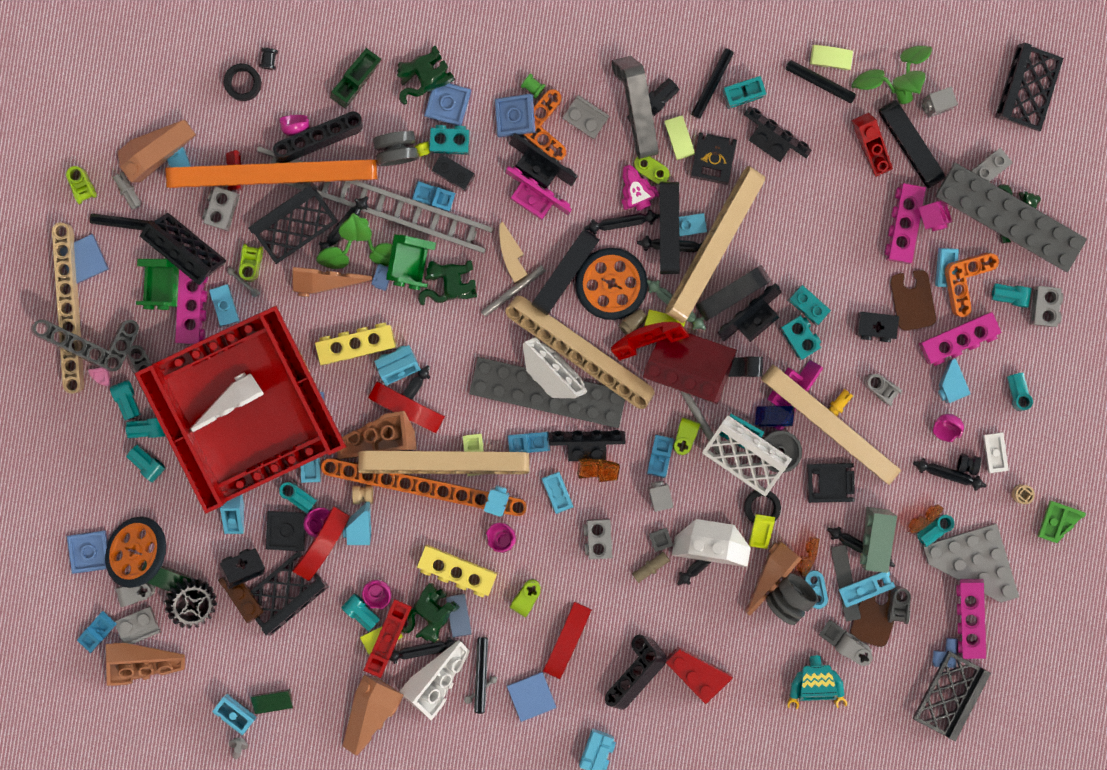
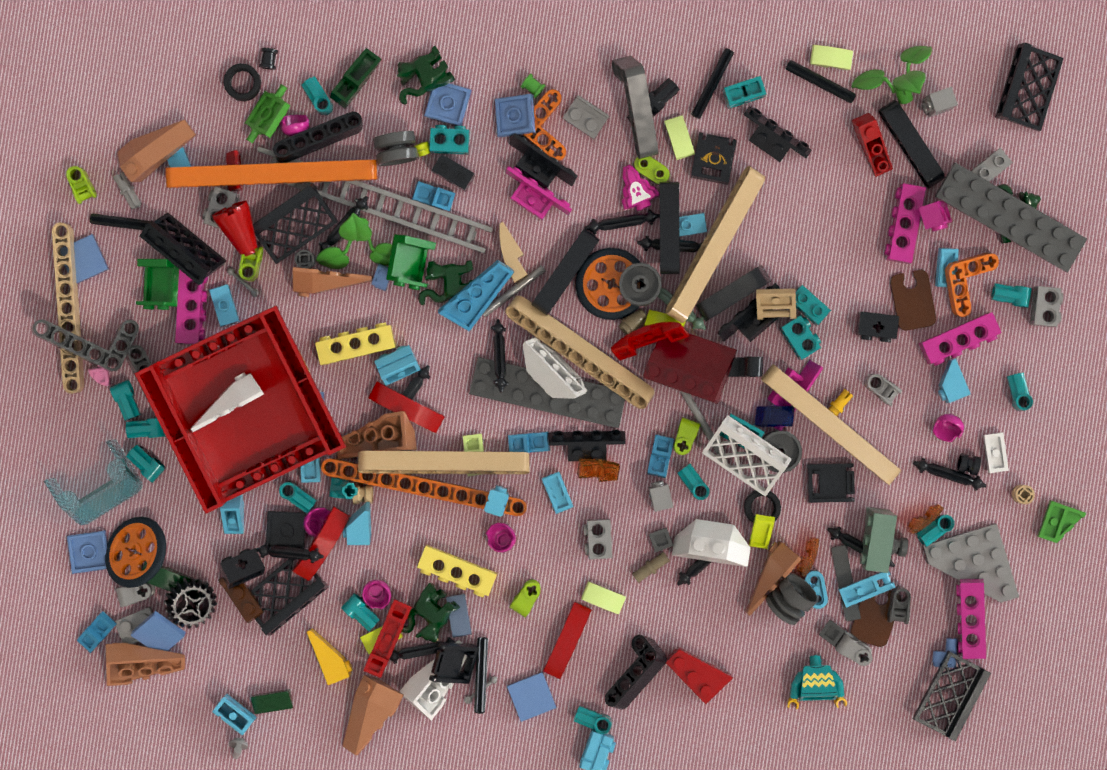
none -> clear light blue windscreen [44,439,143,525]
none -> medium blue tile [131,611,186,651]
none -> red cone [212,200,258,256]
none -> bright green plate [245,84,291,144]
none -> black wheel [256,543,324,563]
none -> dark grey wheel [295,250,316,269]
none -> teal piece [301,76,333,116]
none -> yellow slope [307,628,353,685]
none -> teal piece [329,477,358,499]
none -> black container [429,642,479,684]
none -> dark azure wing [438,260,514,332]
none -> black wheel [491,319,509,393]
none -> teal piece [573,705,612,734]
none -> yellowish green slope [581,581,626,614]
none -> dark grey wheel [619,263,662,307]
none -> teal piece [677,463,710,500]
none -> tan plate [756,289,796,320]
none -> dark grey wheel [891,537,908,557]

